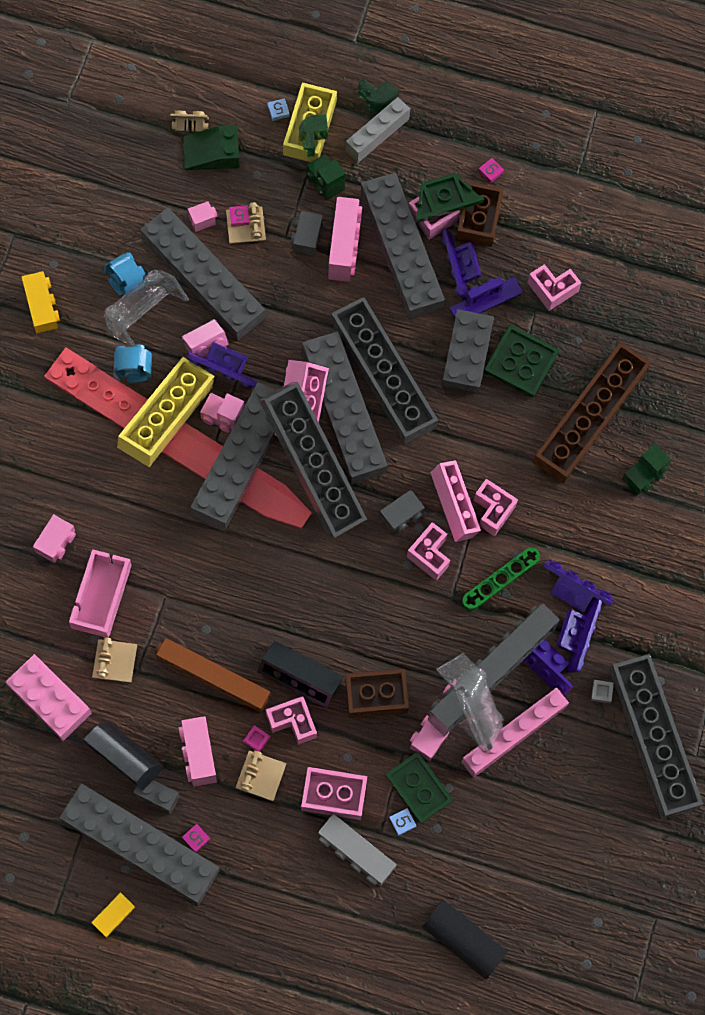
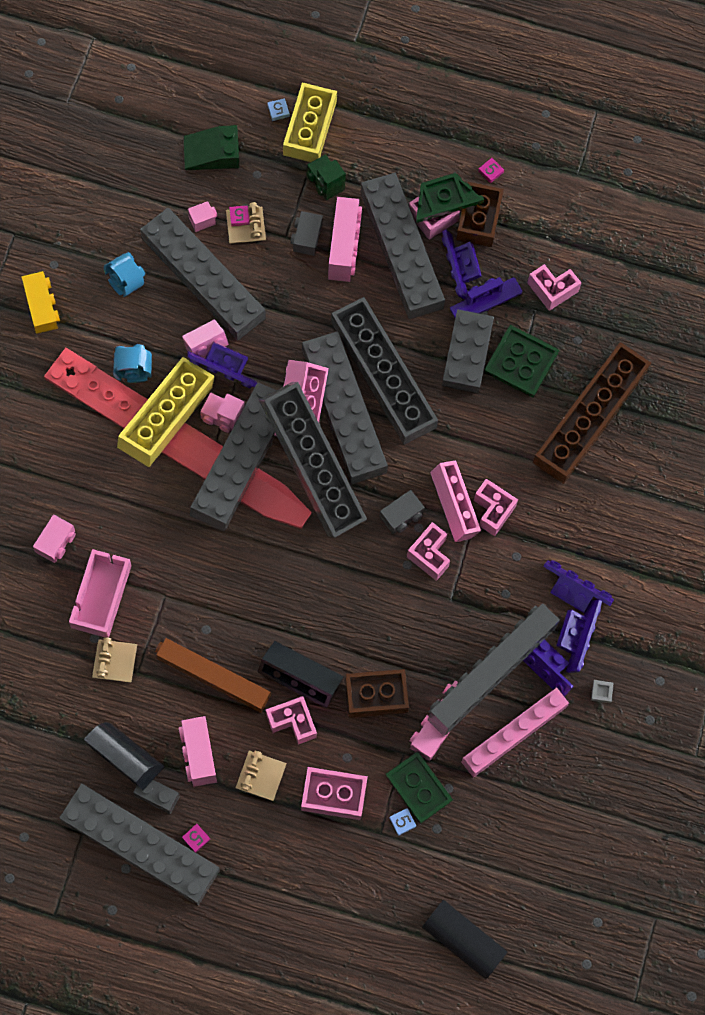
bright pink brick [6,654,92,741] -> none
yellow tile [92,892,135,938] -> none
clear windscreen [104,270,189,347] -> none
tan hinge [170,111,209,132] -> none
dark pink tile [243,725,271,752] -> none
clear green brick [299,114,328,157] -> none
light grey brick [318,814,397,886] -> none
light grey brick [345,97,410,163] -> none
clear green brick [358,78,399,112] -> none
clear windscreen [436,653,504,753] -> none
green beam [462,548,540,611] -> none
dark grey brick [609,654,703,820] -> none
dark green brick [622,443,671,496] -> none

